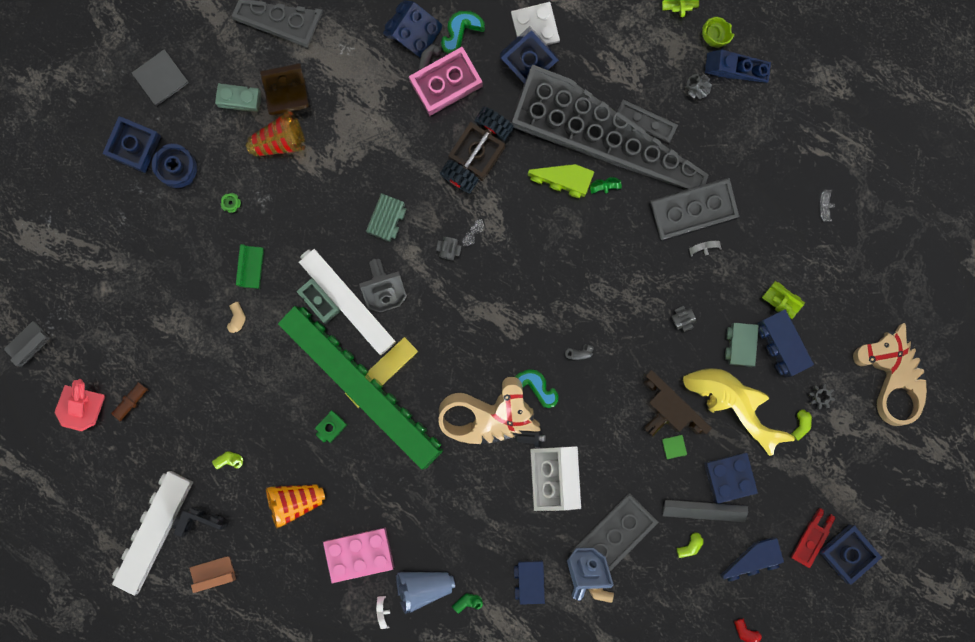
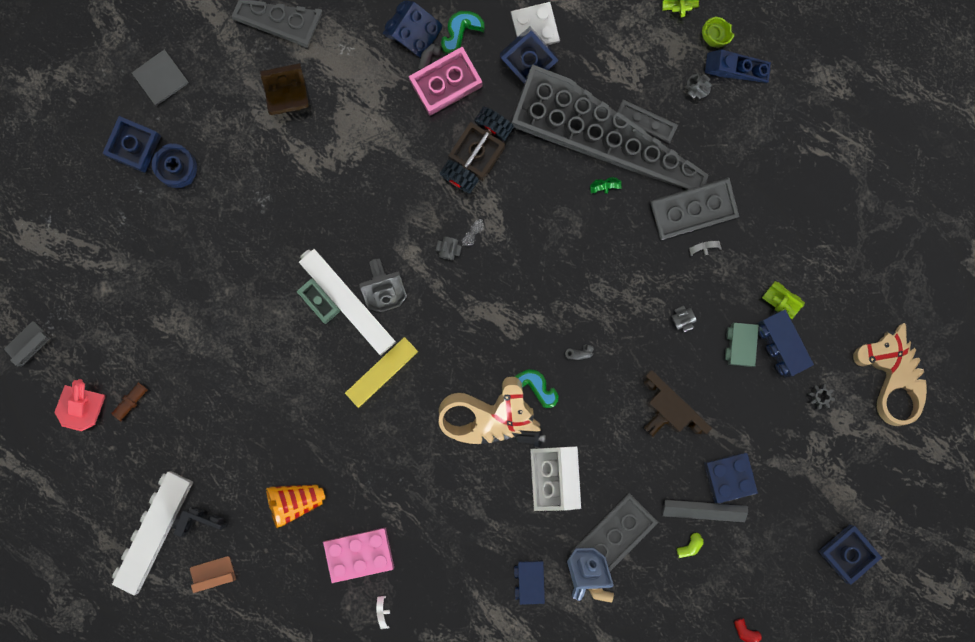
lime arm [212,451,243,470] -> none
sand green brick [215,83,262,113] -> none
bright green plate [221,193,241,213] -> none
tan arm [227,302,246,333] -> none
green panel [236,244,264,289] -> none
clear yellow cone [246,111,305,157] -> none
green brick [278,306,443,470] -> none
green brick [315,410,348,443] -> none
sand green brick [366,193,407,242] -> none
sand blue cone [396,572,455,614] -> none
green arm [452,594,483,614] -> none
lime slope [528,164,594,198] -> none
bright green tile [662,435,687,459] -> none
light yellow piece [683,368,795,456] -> none
dark blue slope [721,537,784,581] -> none
red hinge [790,508,835,568] -> none
lime arm [791,410,812,441] -> none
clear piece [820,190,835,221] -> none

